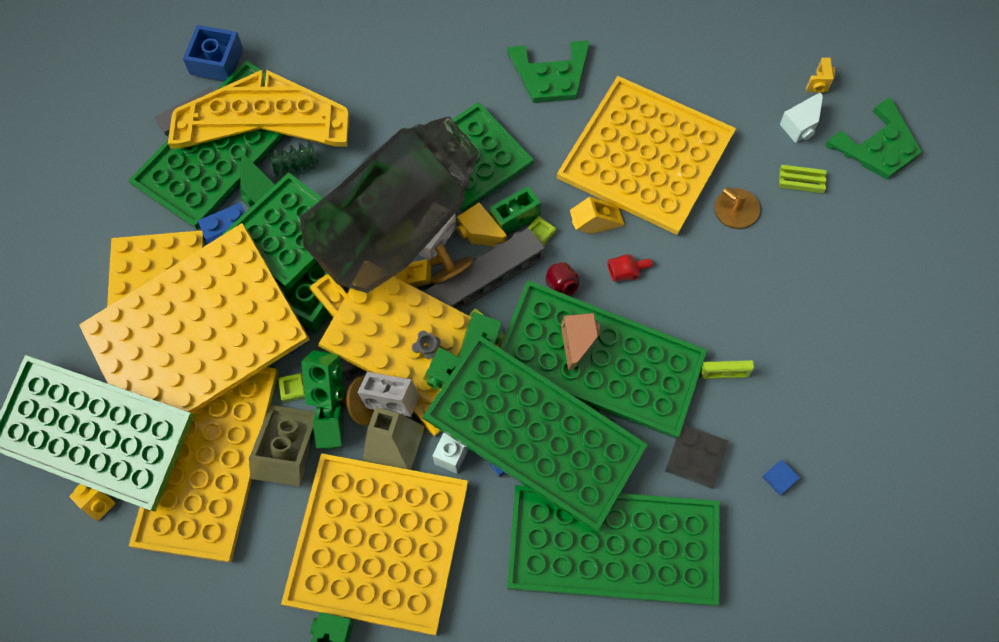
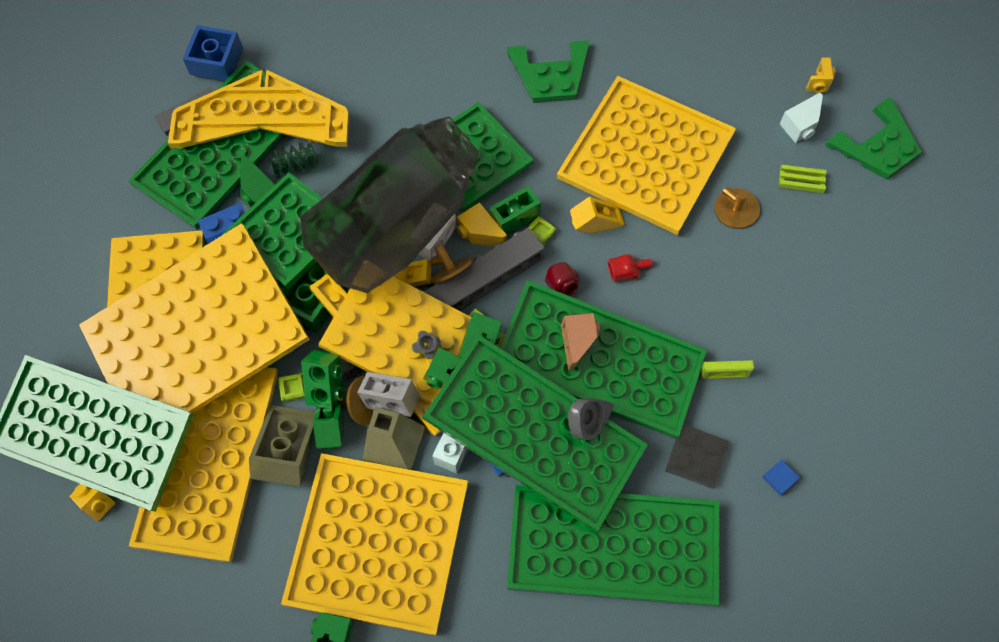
none -> dark grey piece [567,398,614,440]

